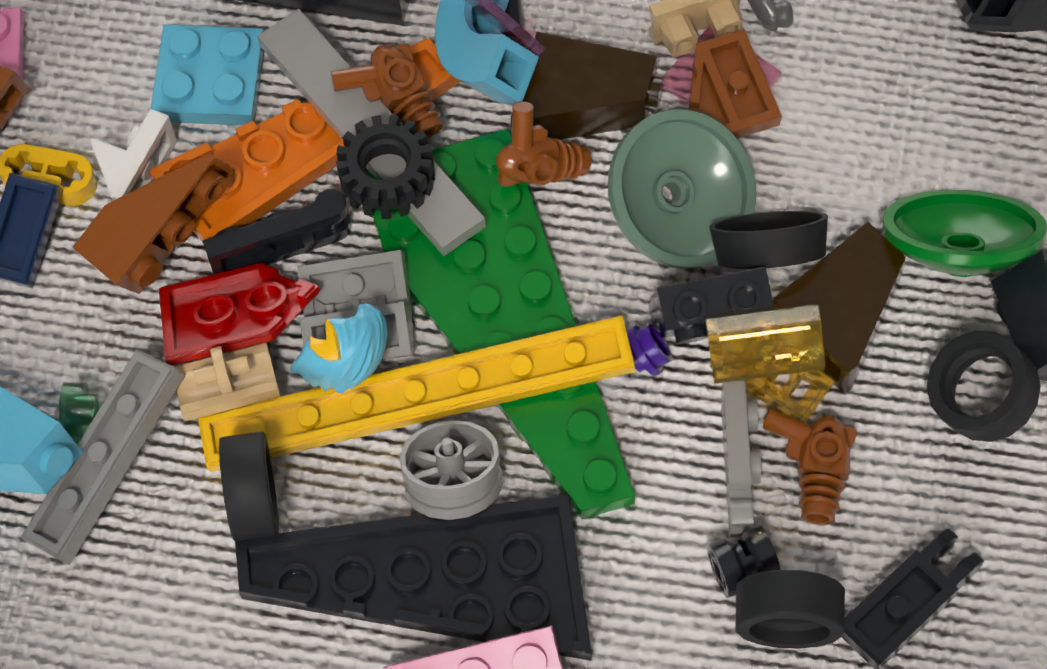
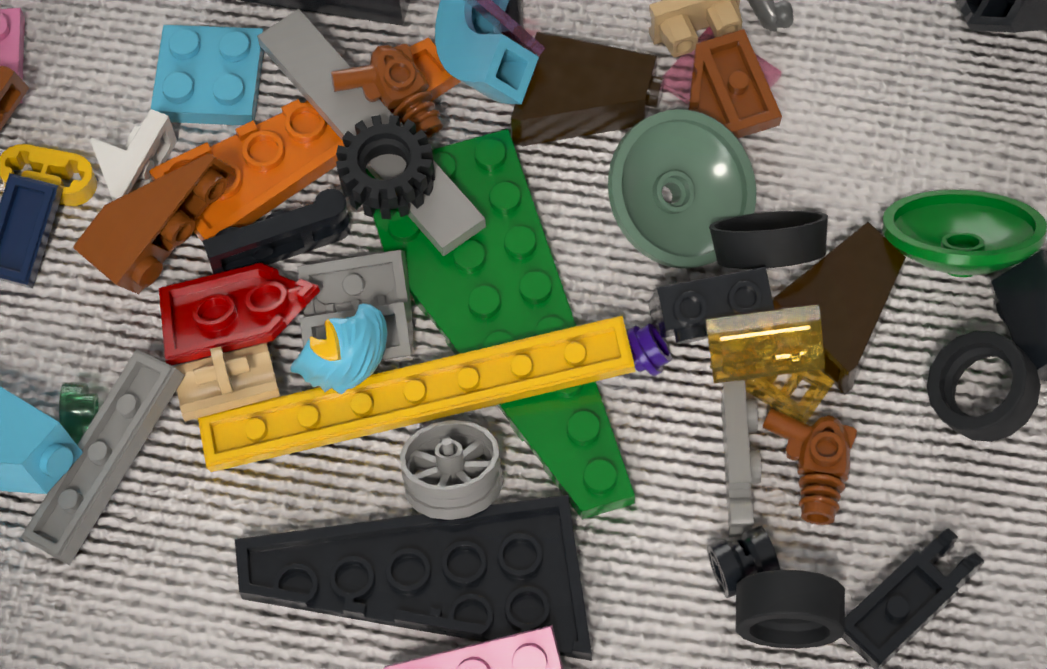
black tyre [219,432,279,541] -> none
dark orange piece [496,101,591,187] -> none

